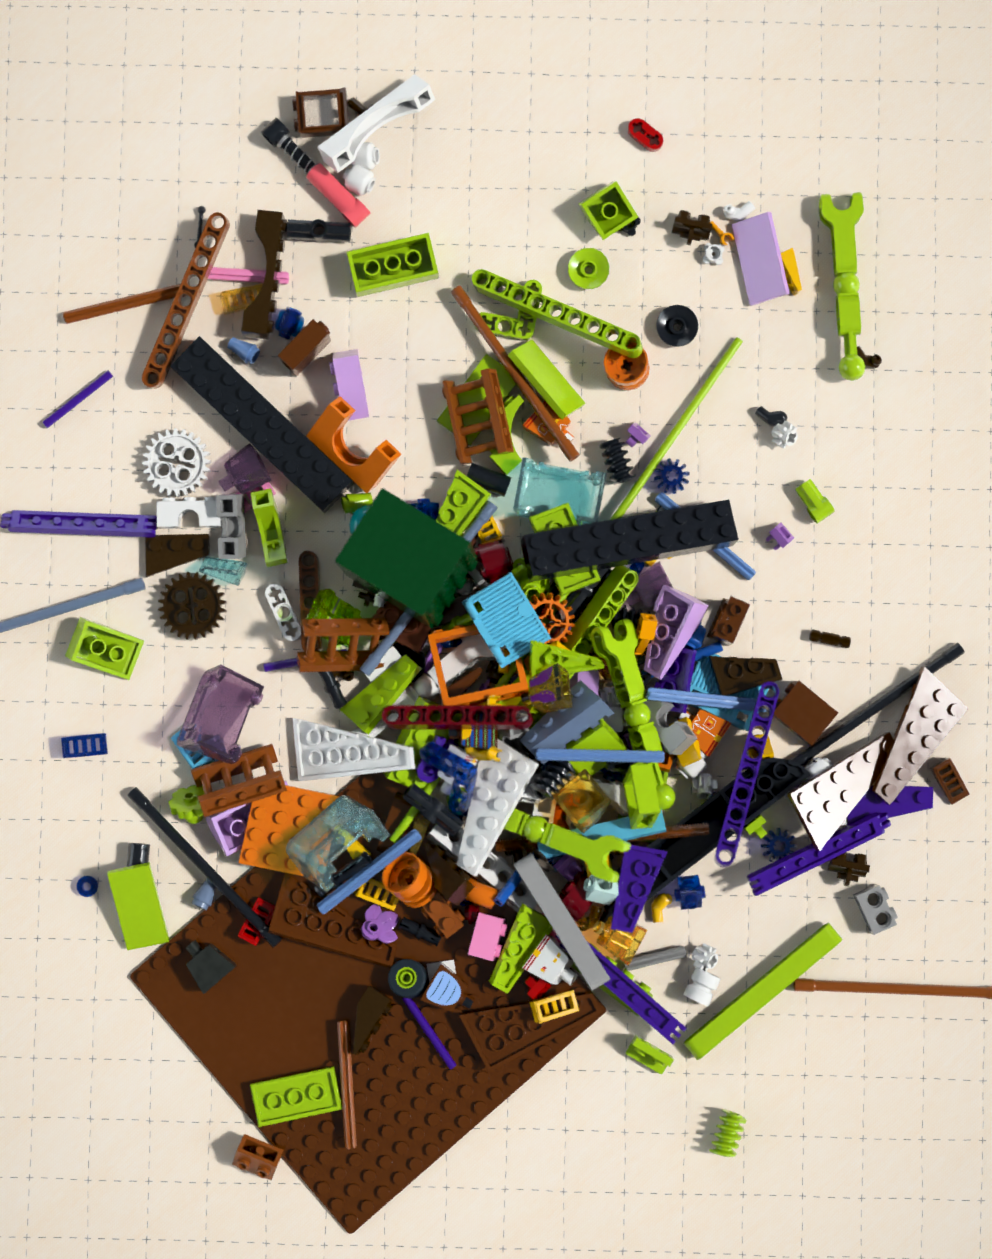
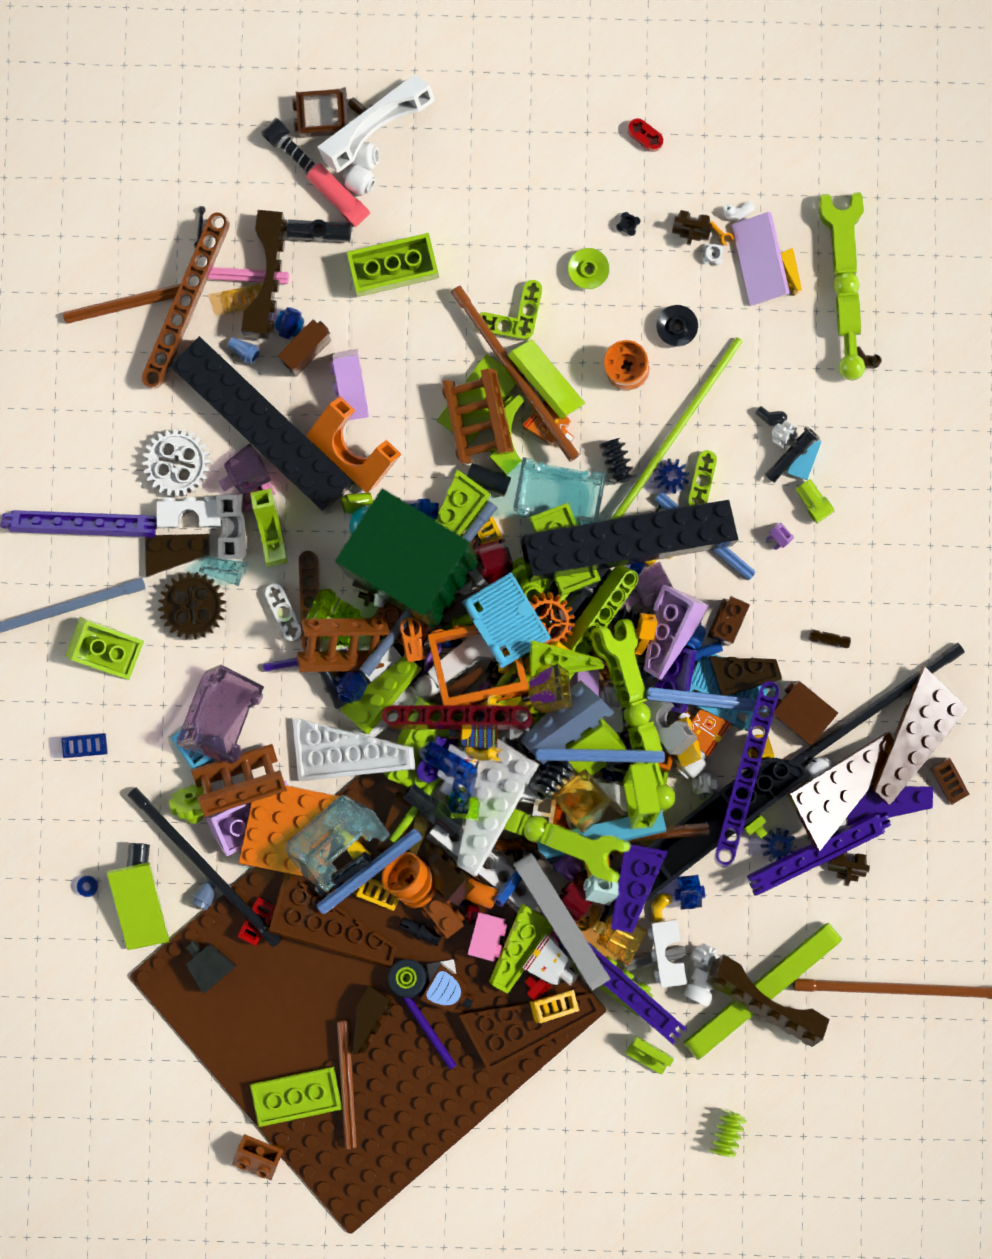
dark purple bar [43,370,114,428] -> none
medium lavender plate [361,904,399,943] -> none
lime beam [471,269,643,358] -> none
lime slope [578,181,638,240] -> none
medium lavender tile [626,422,651,447] -> none
light grey brick [853,884,898,935] -> none
none -> clear blue head [336,671,368,704]
none -> orange piece [399,617,426,662]
none -> clear neon green panel [451,797,481,821]
none -> white arch [648,919,687,988]
none -> lime beam [688,450,717,506]
none -> dark brown arch [706,954,830,1047]
none -> black pin [765,426,820,483]
none -> medium azure slope [787,440,821,480]

